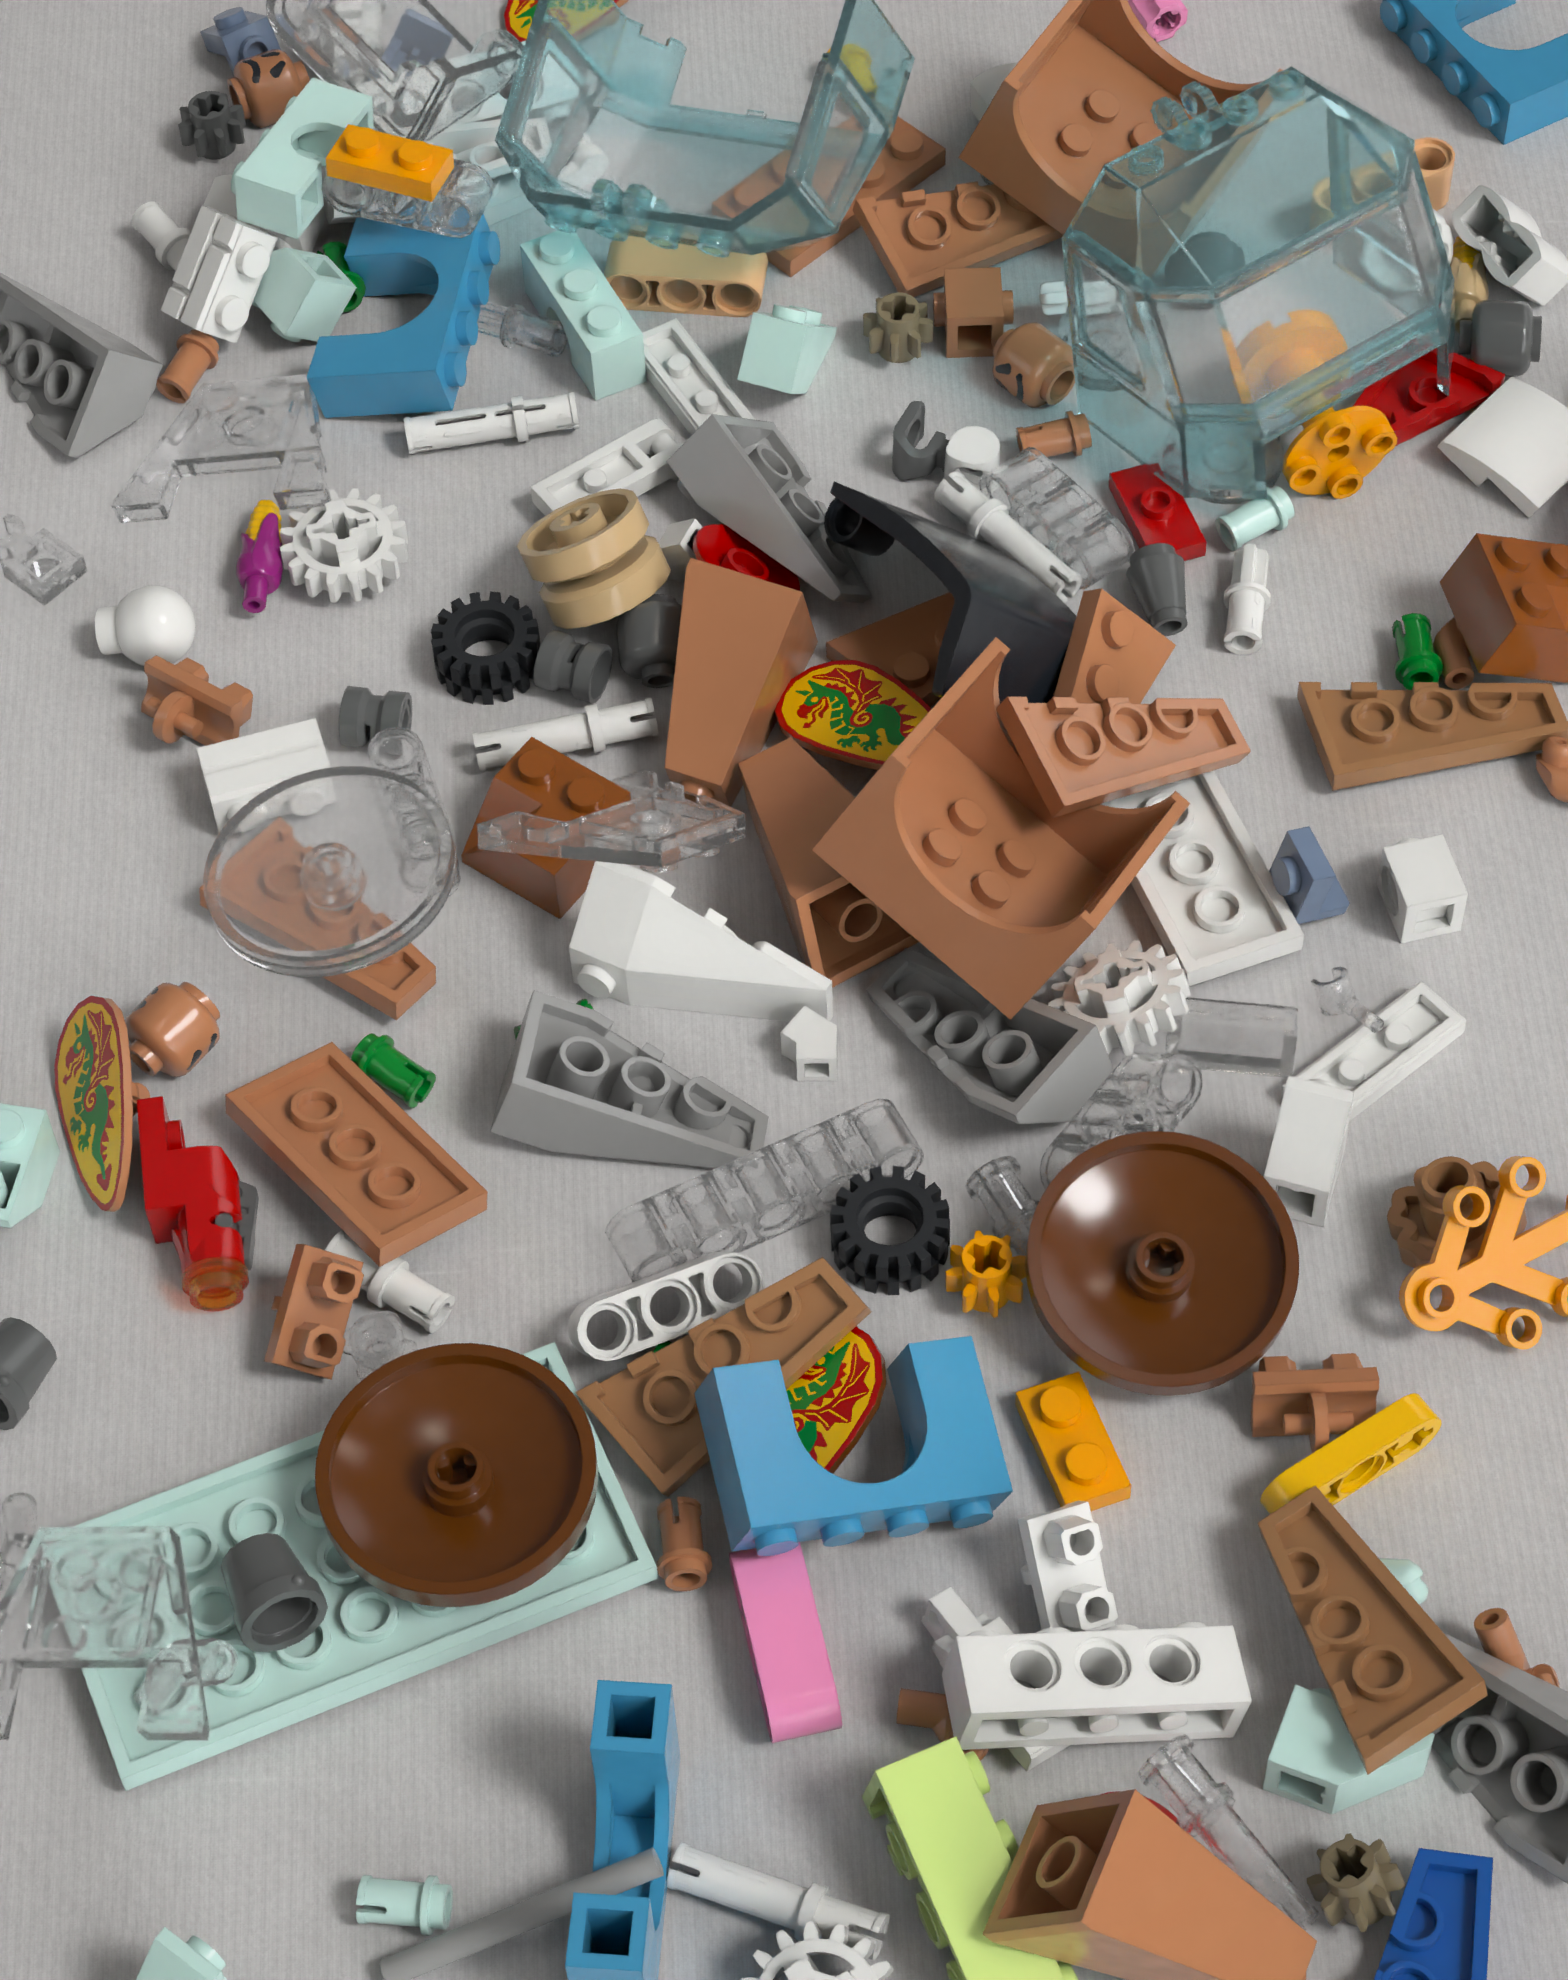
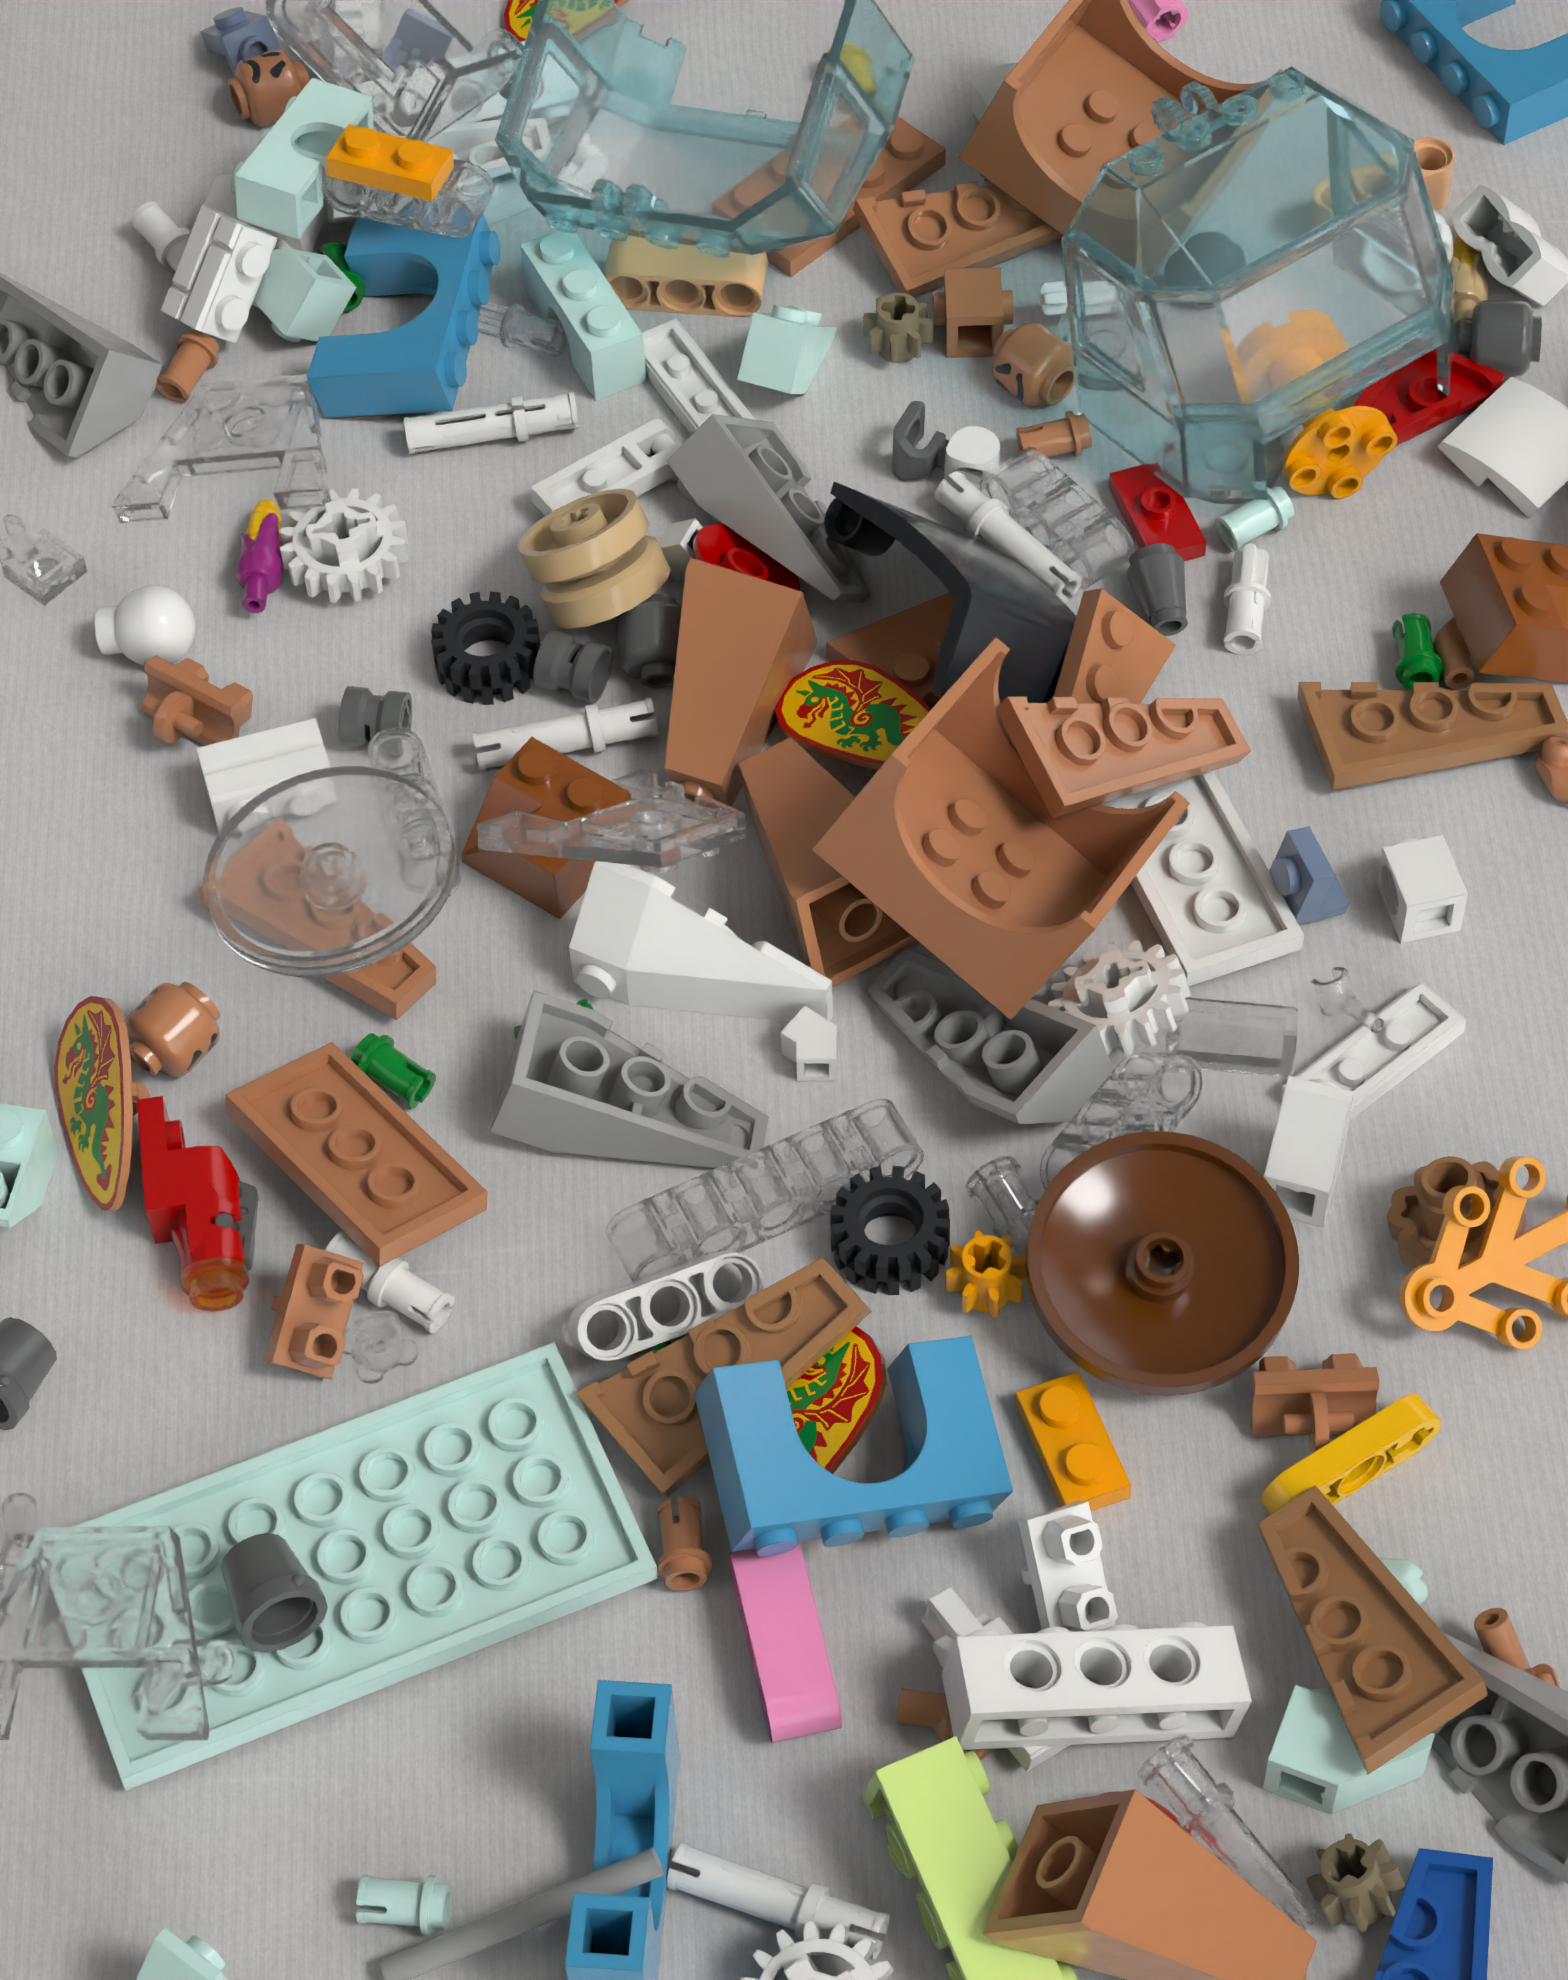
dark grey gear [178,91,246,160] -> none
reddish brown dish [315,1343,598,1607] -> none

